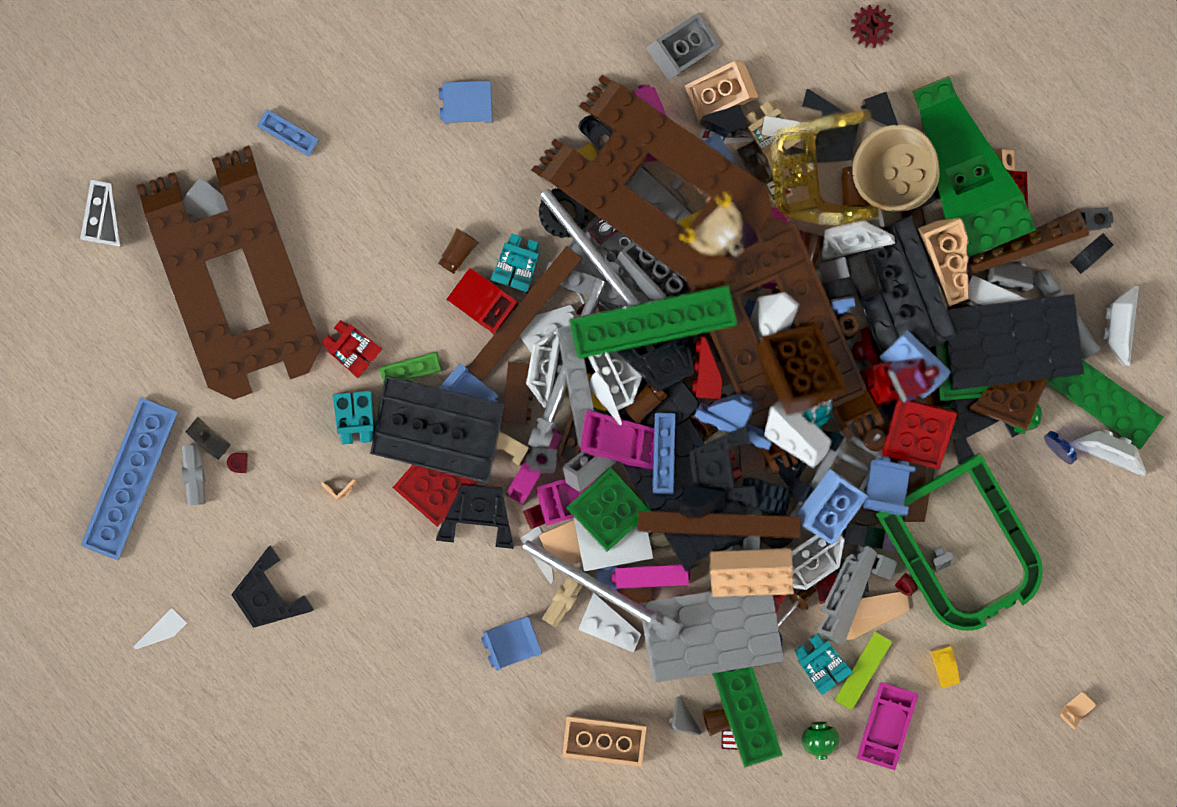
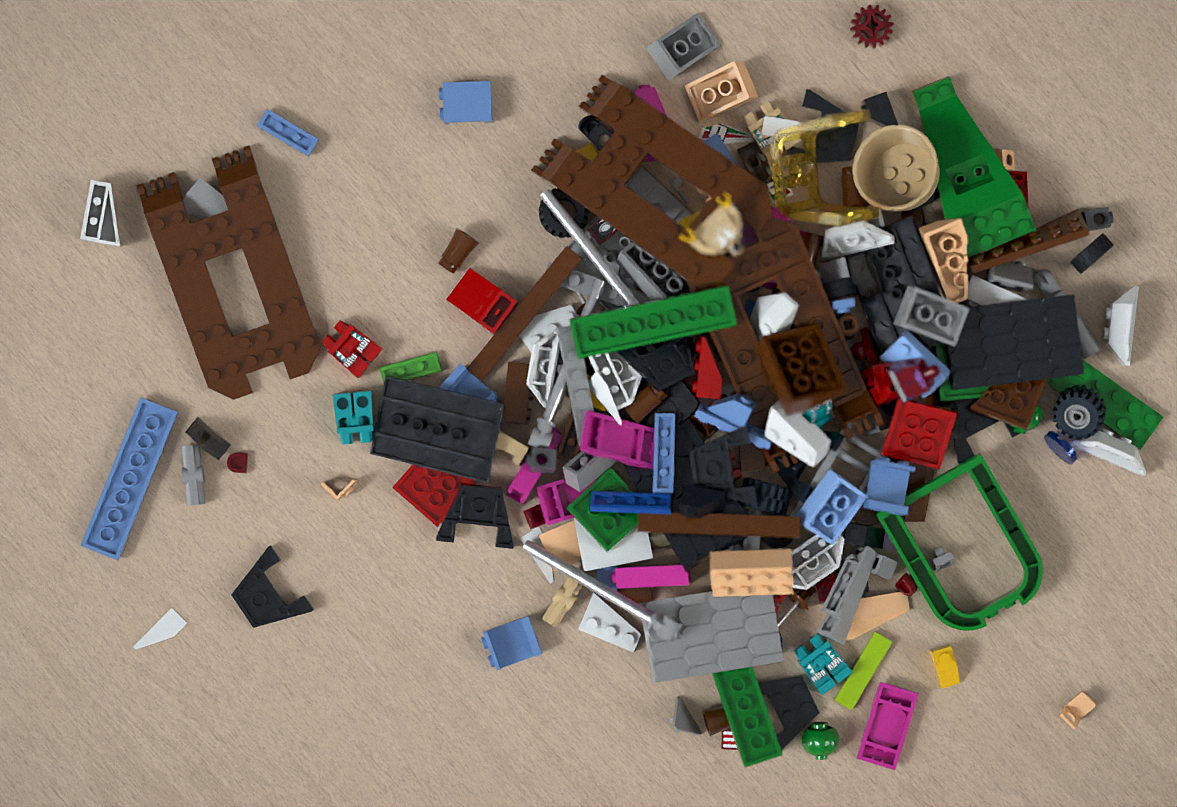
teal hips [491,234,539,293] -> none
light nougat brick [562,715,647,767] -> none
black slope [699,105,748,138] -> none
reddish brown piece [863,427,887,451] -> none
none -> blue tile [590,491,672,514]
none -> black wing [758,676,820,750]
none -> light grey slope [893,286,969,346]
none -> black wheel [1052,385,1107,440]

